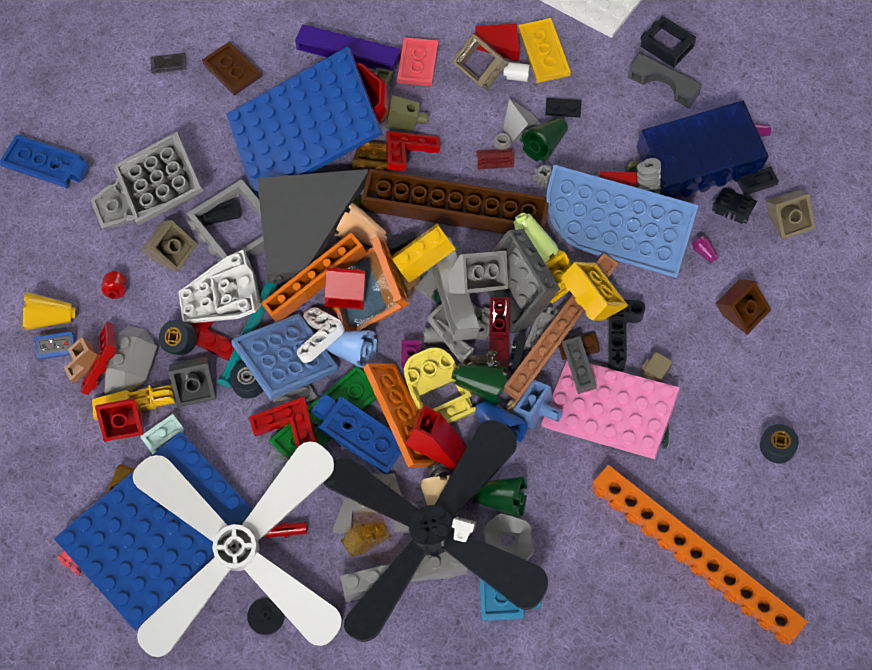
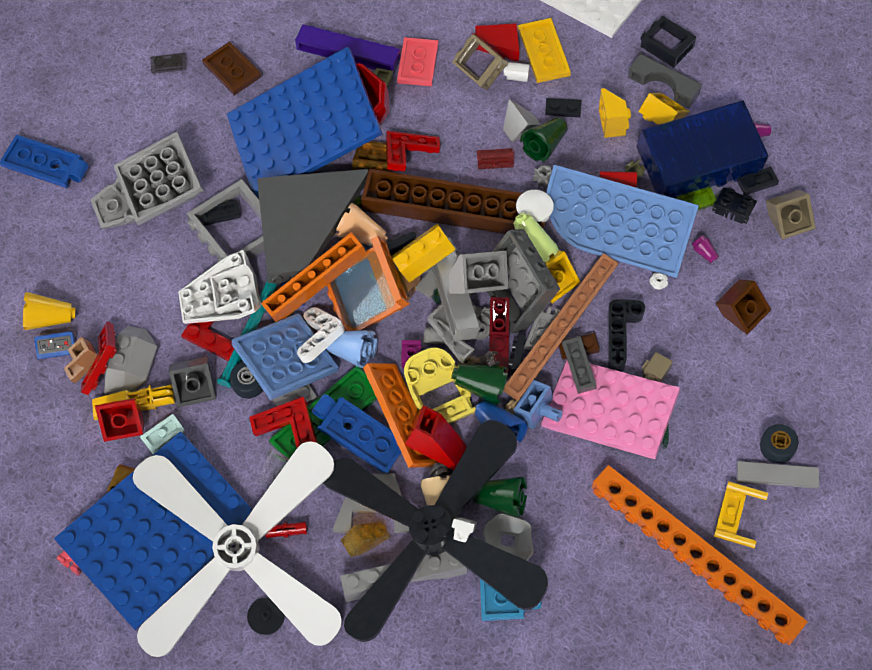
red head [101,271,127,299] -> none
dark tan slope [141,220,197,272] -> none
black wheel [159,320,197,355] -> none
slope [325,267,366,310] -> none
olive torso [386,95,428,131] -> none
light grey plate [493,133,511,150] -> none
yellow slope [560,262,628,321] -> none
light grey piece [637,158,661,194] -> none
none -> white dish [516,190,554,222]
none -> yellow slope [598,88,631,138]
none -> yellow slope [638,92,690,131]
none -> white plate [649,273,668,290]
none -> clear neon green plate [676,186,716,211]
none -> yellow plate [714,481,768,548]
none -> light grey tile [737,461,819,489]

